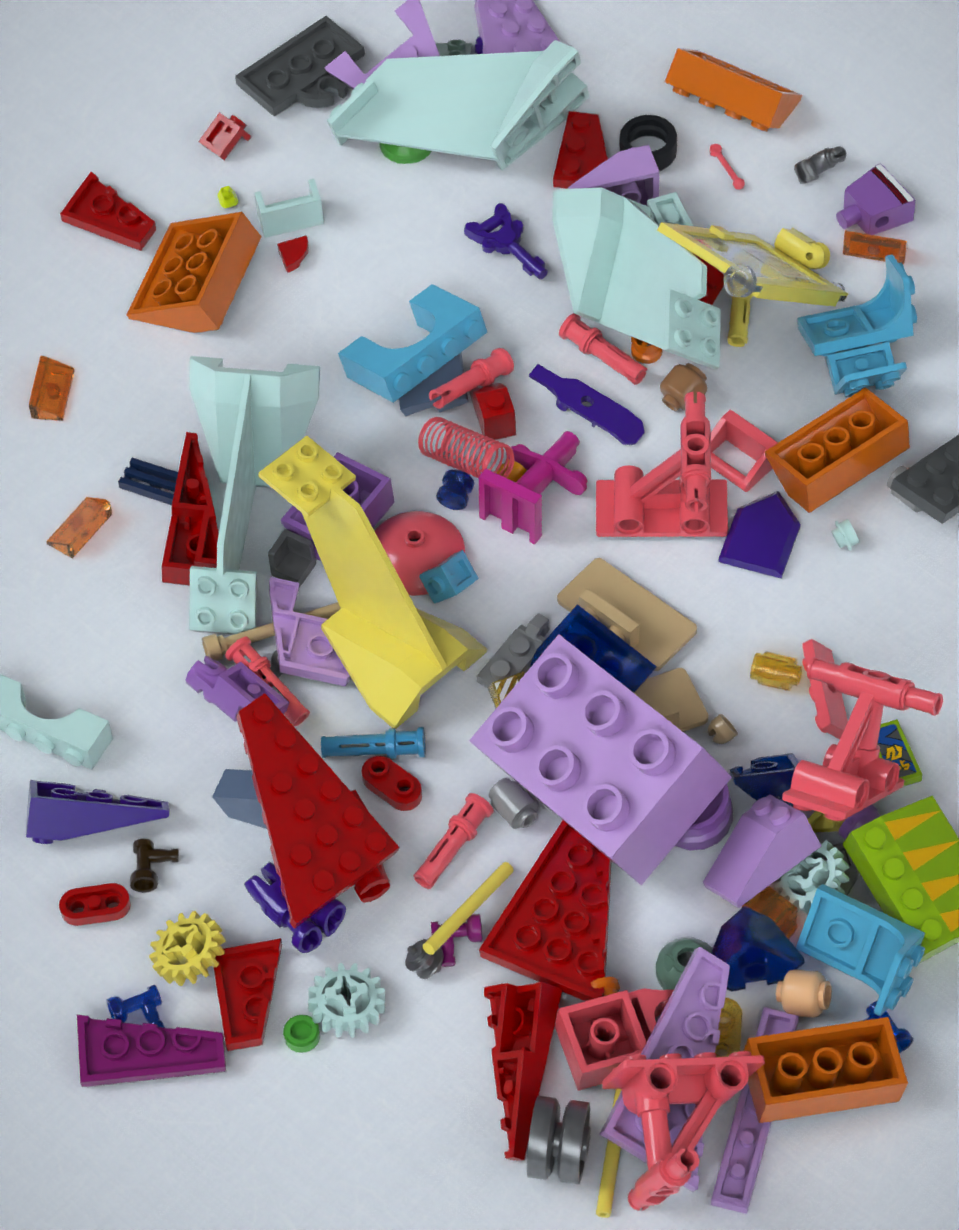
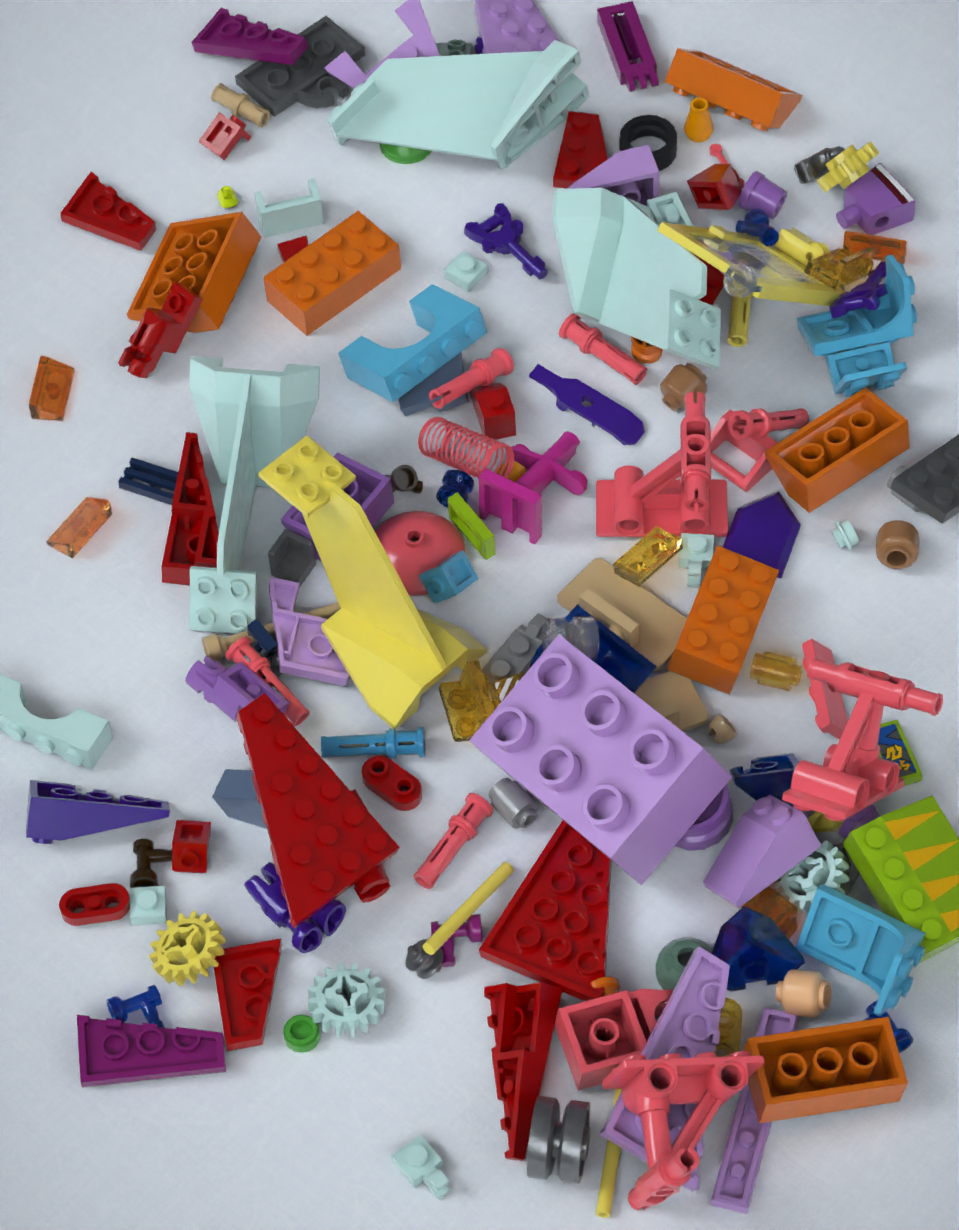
none -> red plate [118,282,203,378]
none -> light aqua plate [130,885,167,926]
none -> red bracket [172,820,211,873]
none -> magenta wing [191,8,308,65]
none -> tan pin [211,83,271,128]
none -> dark blue tile [247,618,278,658]
none -> orange brick [263,211,401,336]
none -> dark brown piece [385,465,423,494]
none -> light aqua plate [391,1135,451,1200]
none -> clear yellow bracket [439,660,497,742]
none -> light aqua plate [444,251,488,292]
none -> lime tile [448,492,496,560]
none -> clear wheel [542,616,599,660]
none -> magenta hinge [597,1,659,92]
none -> clear yellow plate [613,526,683,587]
none -> orange brick [667,545,779,695]
none -> light aqua plate [679,533,714,587]
none -> light orange cone [684,98,714,142]
none -> red slope [687,164,742,210]
none -> coral pin [728,408,809,440]
none -> clear blue piece [735,209,779,246]
none -> medium lavender piece [738,171,787,219]
none -> clear yellow bracket [804,247,875,290]
none -> light yellow gear [816,141,879,193]
none -> dark purple piece [829,262,888,319]
none -> medium nougat head [876,520,920,569]

